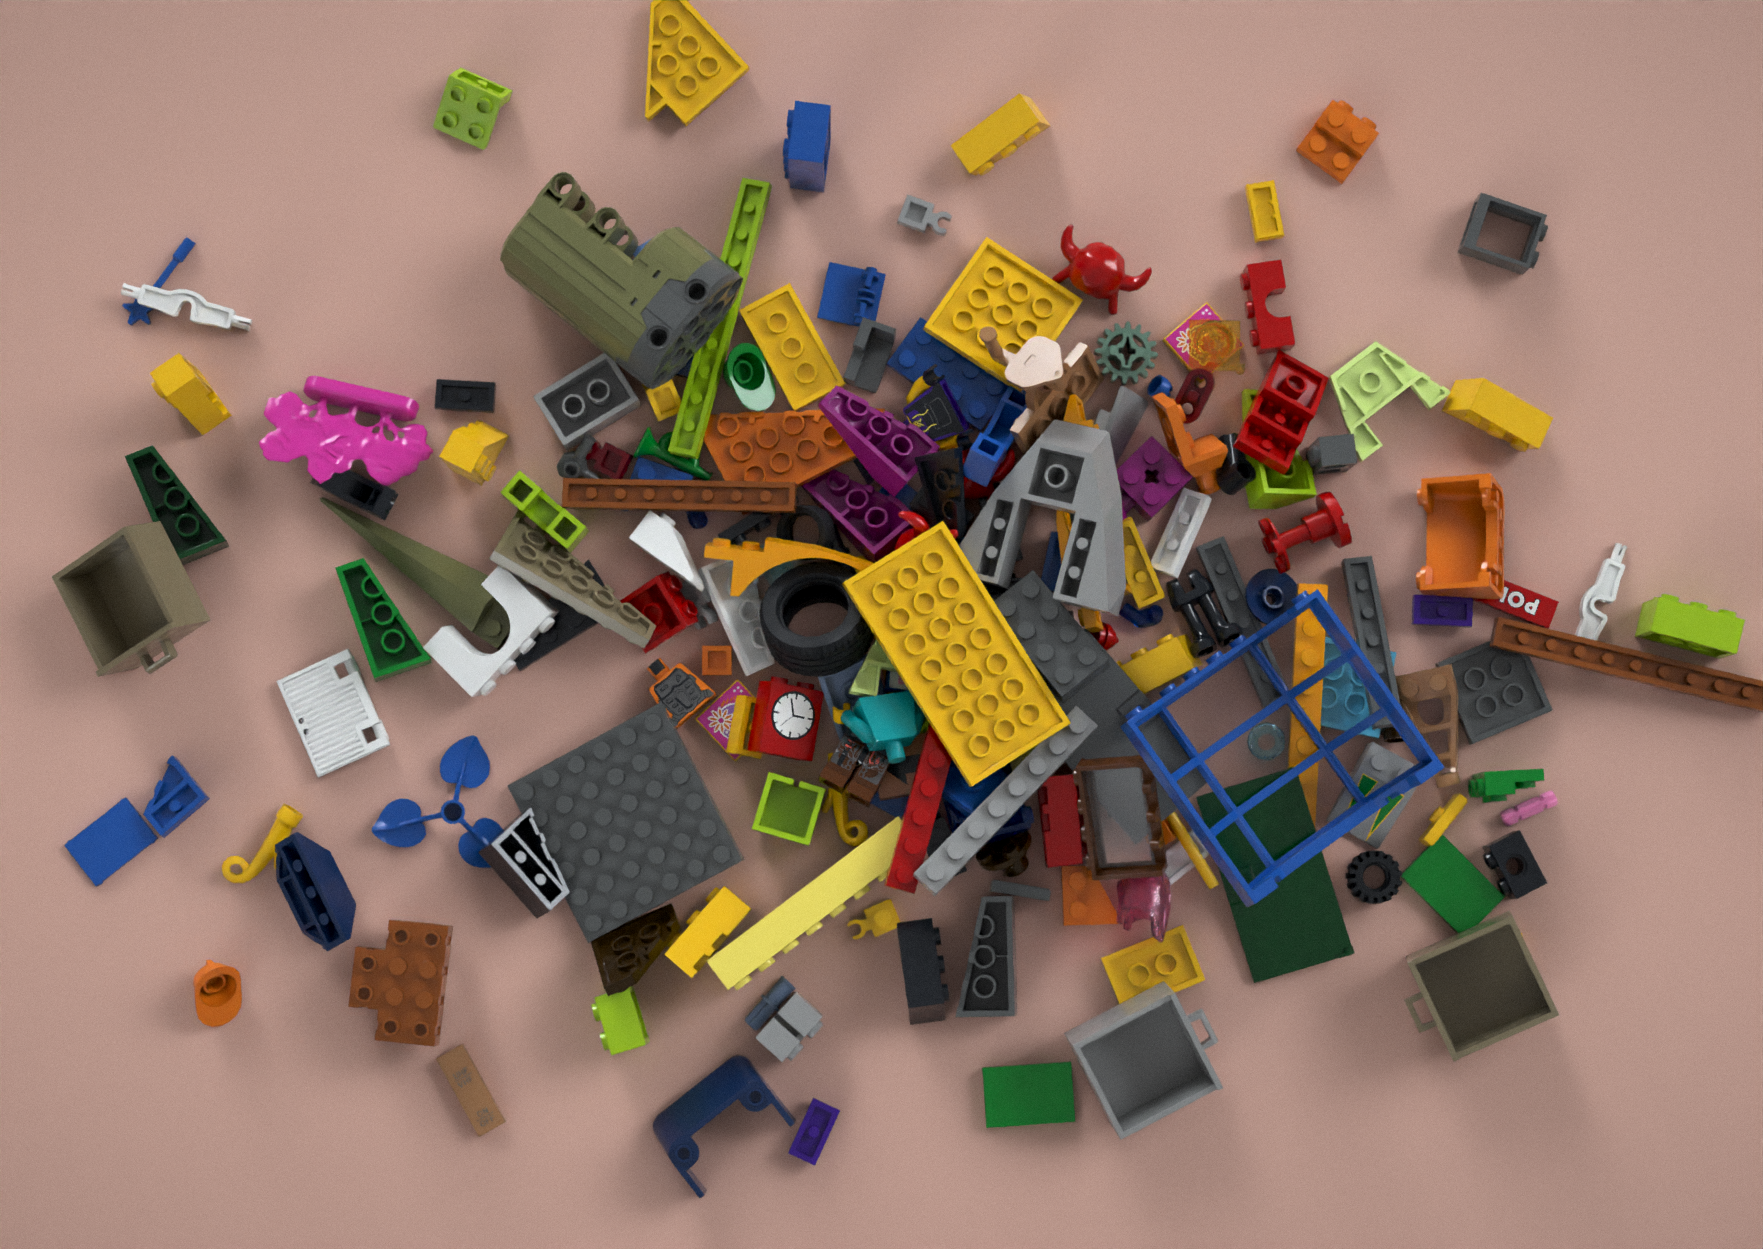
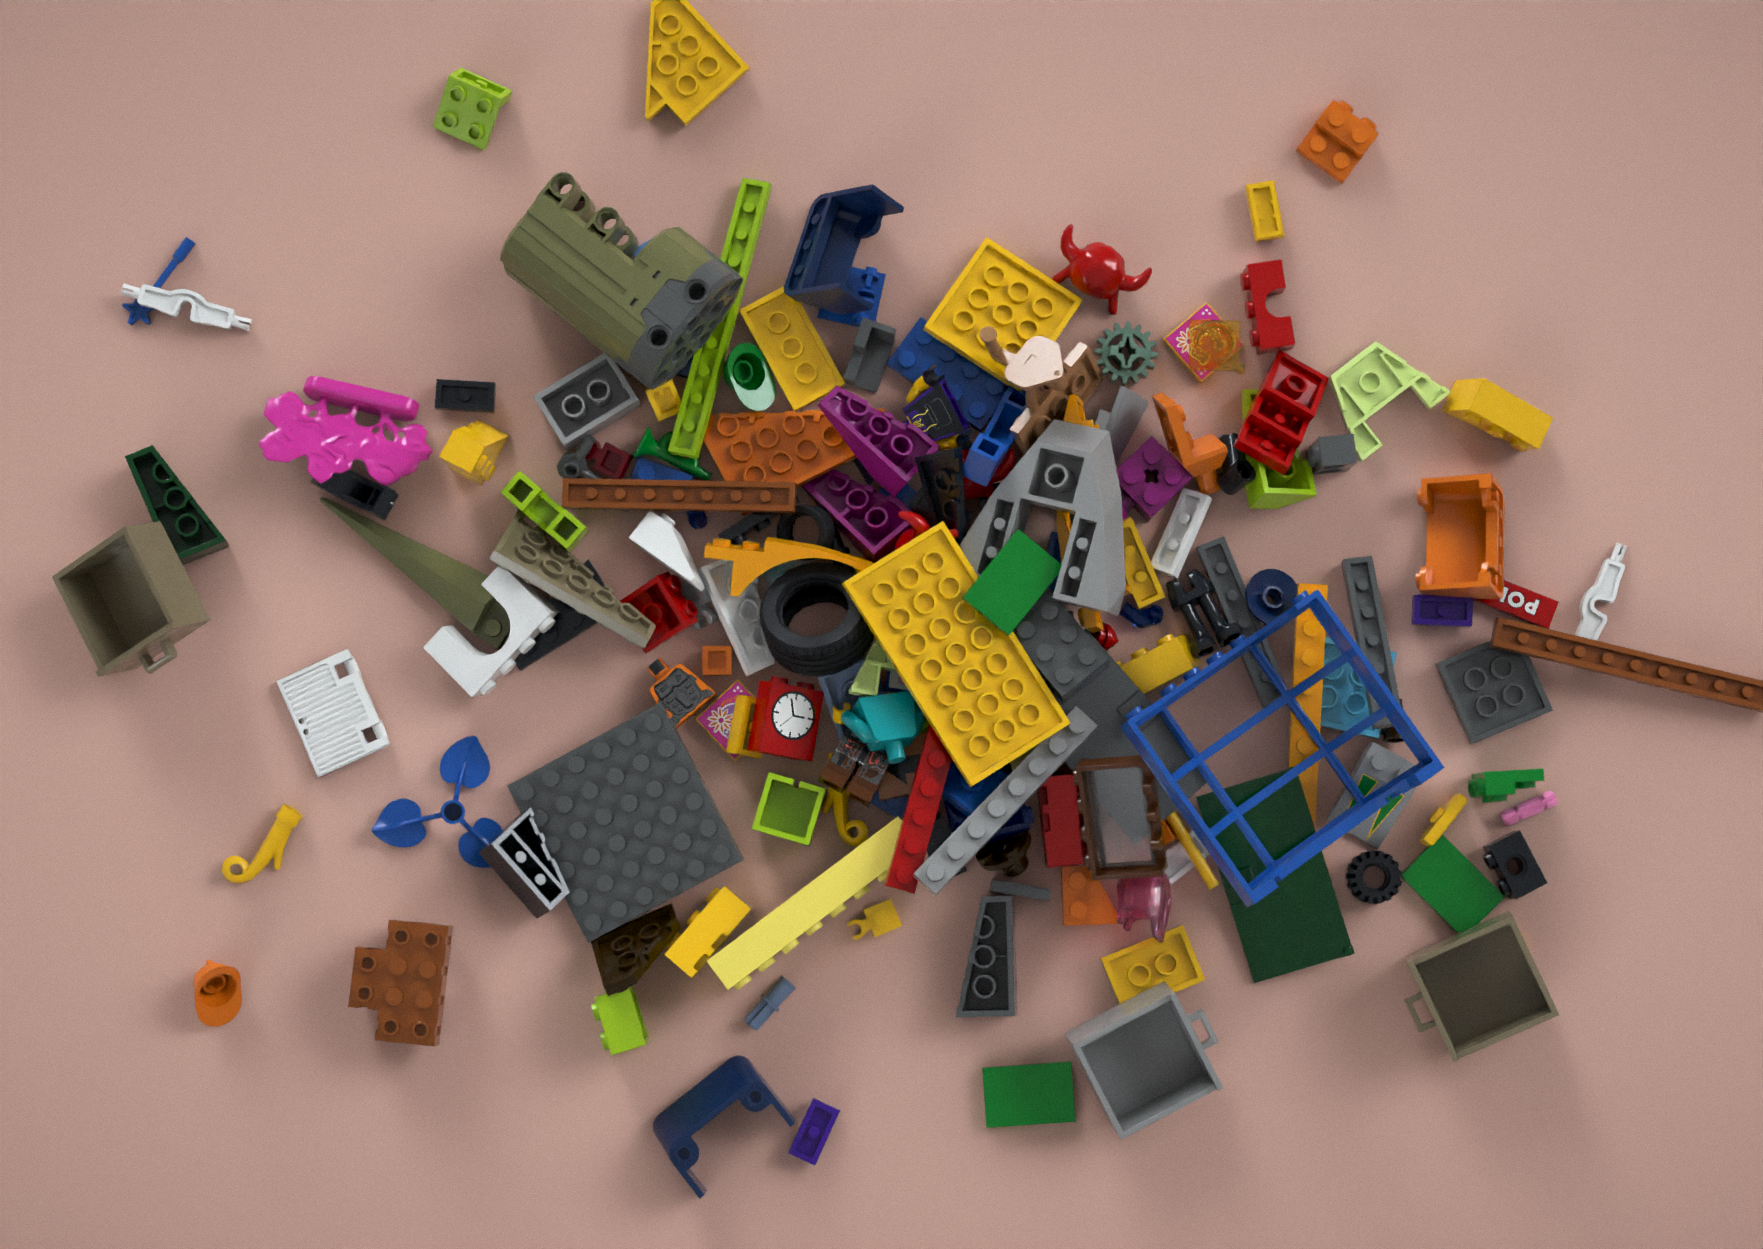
blue piece [64,797,158,886] -> none
blue wing [143,755,210,838] -> none
yellow wedge [150,353,232,435] -> none
dark blue wedge [275,832,356,951] -> none
green wedge [335,558,431,682] -> none
medium nougat tile [436,1044,506,1137] -> none
light grey piece [756,991,823,1062] -> none
blue brick [783,101,831,192] -> none
light grey plate [897,194,952,236] -> none
black wedge [897,918,950,1025] -> none
yellow wedge [950,93,1050,176] -> none
blue hinge [1147,375,1173,397] -> none
dark red plate [1175,368,1215,424] -> none
clear light blue piece [1247,722,1286,761] -> none
red piece [1258,491,1352,574] -> none
medium nougat plate [1395,664,1461,788] -> none
dark grey window [1457,192,1548,275] -> none
lime brick [1635,594,1745,659] -> none
none -> dark blue windscreen [784,184,904,315]
none -> green tile [961,529,1061,636]

